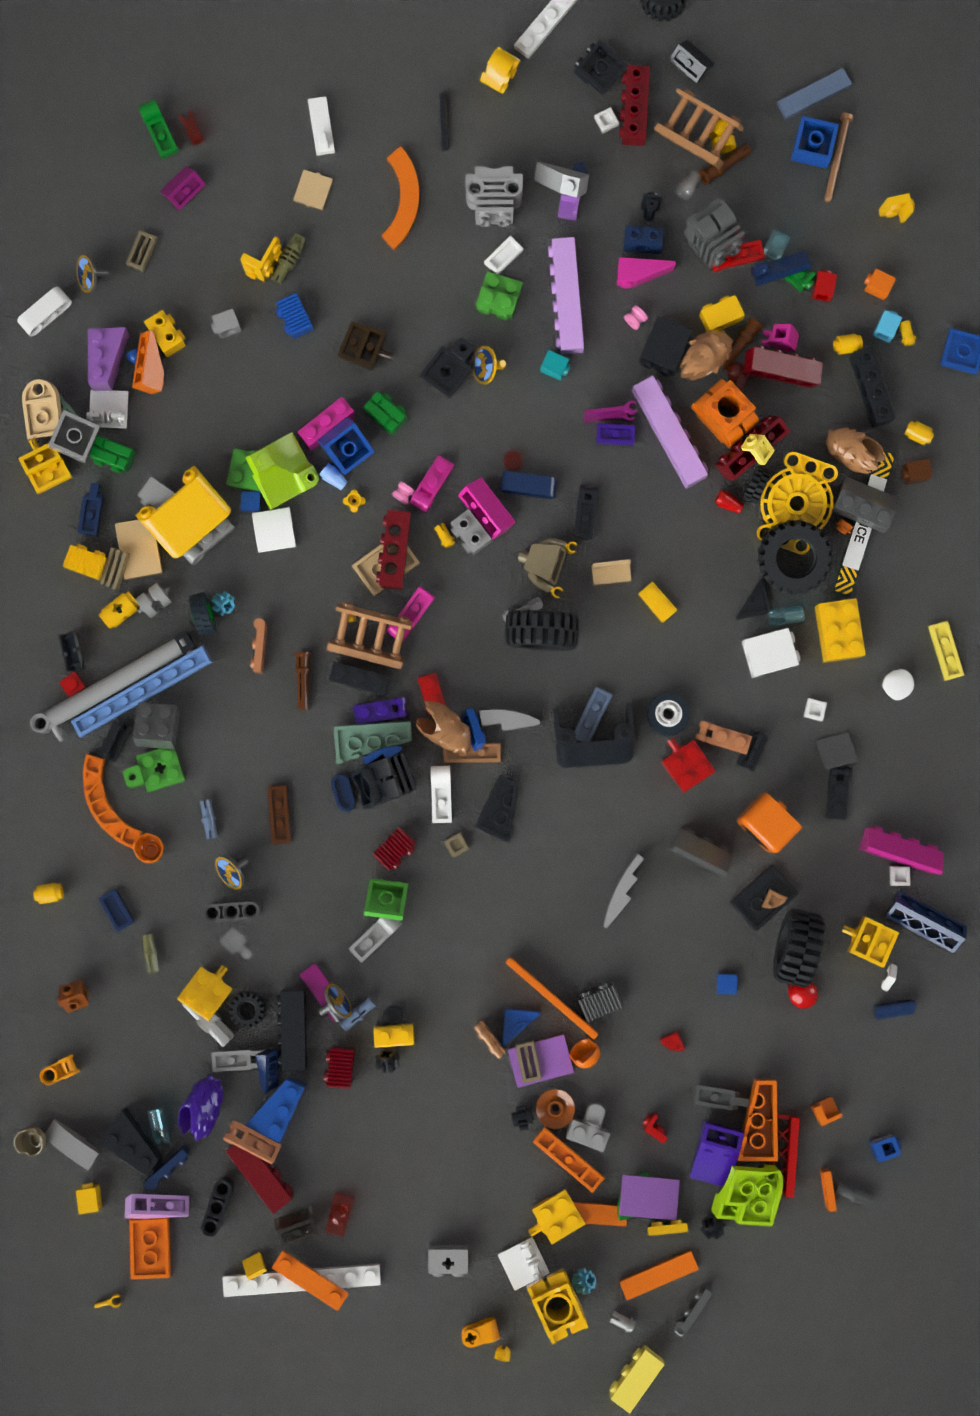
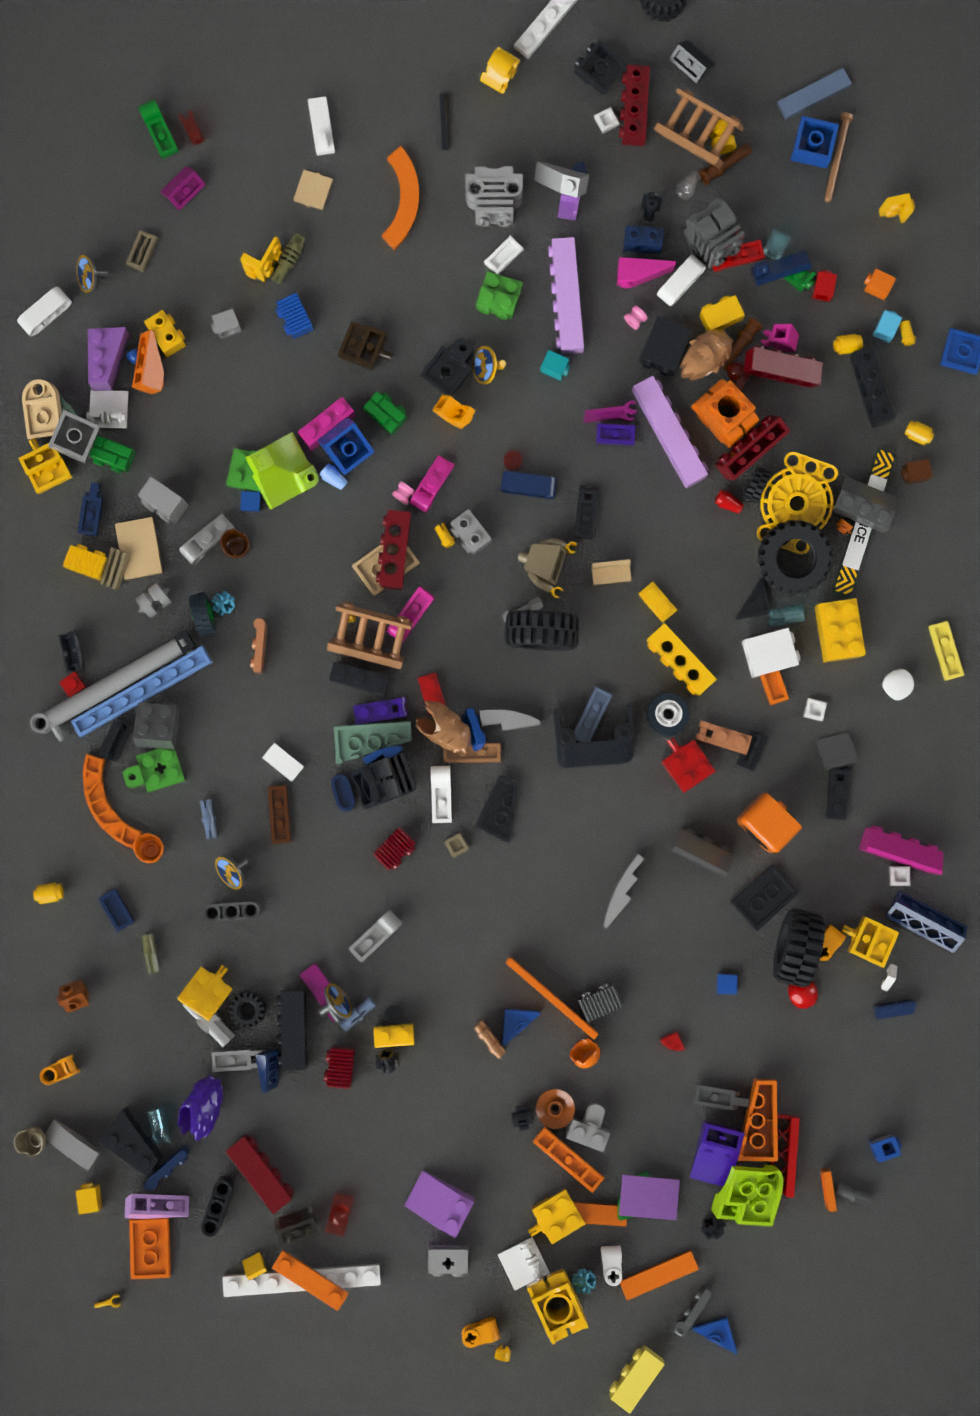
yellow piece [98,591,139,629] -> none
yellow windscreen [135,466,231,558] -> none
clear plate [220,927,254,960] -> none
nougat plate [223,1121,282,1164] -> none
blue wedge [245,1077,306,1142] -> none
white slope [252,507,296,553] -> none
reddish brown pin [294,652,312,710] -> none
yellow plate [343,490,366,512] -> none
bright green plate [364,878,408,921] -> none
dark pink brick [458,477,516,540] -> none
medium lavender tile [508,1034,574,1088] -> none
dark tan tile [515,1040,542,1083] -> none
light grey pin [609,1310,636,1333] -> none
red bracket [642,1112,668,1144] -> none
yellow plate [647,1220,688,1236] -> none
light yellow bracket [741,434,775,465] -> none
medium nougat tile [761,889,788,909] -> none
orange panel [810,1096,843,1126] -> none
medium nougat head [825,427,886,474] -> none
none -> reddish brown hair [220,528,250,559]
none -> white tile [262,743,304,782]
none -> medium lavender slope [404,1170,474,1238]
none -> light orange brick [432,395,476,429]
none -> white piece [601,1245,622,1286]
none -> yellow brick [646,623,717,696]
none -> white beam [657,254,707,307]
none -> blue tile [692,1316,738,1354]
none -> orange tile [760,671,789,706]
none -> light orange piece [820,924,846,961]

